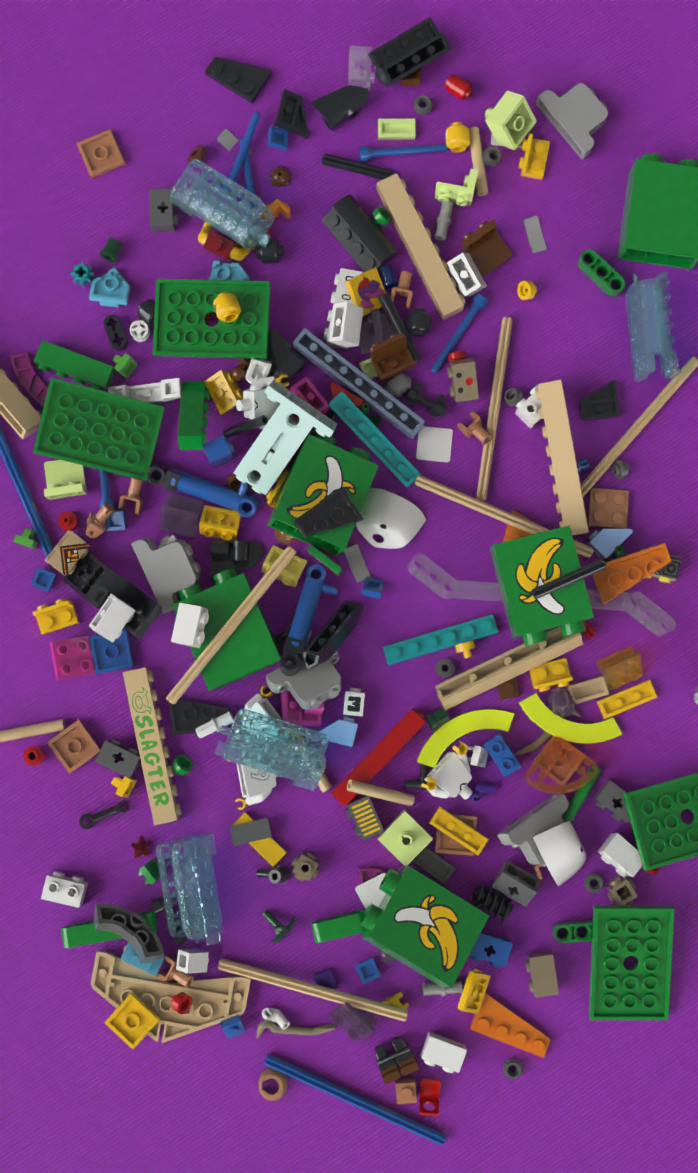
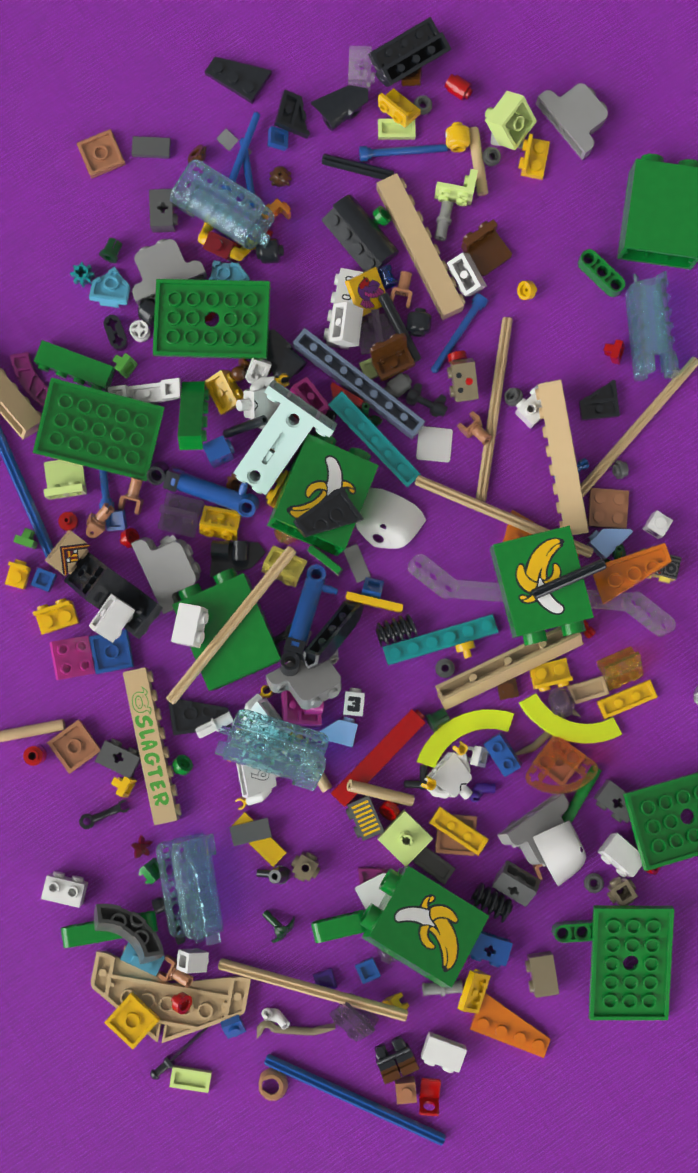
yellow head [213,292,241,323] -> none
dark grey plate [503,1058,522,1079] -> none
light grey sticker [524,216,547,253] -> none
none -> yellow bracket [5,559,31,590]
none -> red tile [120,528,140,548]
none -> dark grey tile [132,136,171,159]
none -> light grey brick [132,239,207,306]
none -> black sword [150,1027,208,1080]
none -> yellowish green tile [169,1065,212,1093]
none -> yellow tile [346,591,403,613]
none -> black piece [375,614,418,647]
none -> yellow bracket [378,88,421,128]
none -> red tile [379,801,400,821]
none -> red tile [603,339,625,365]
none -> white brick [642,510,673,539]

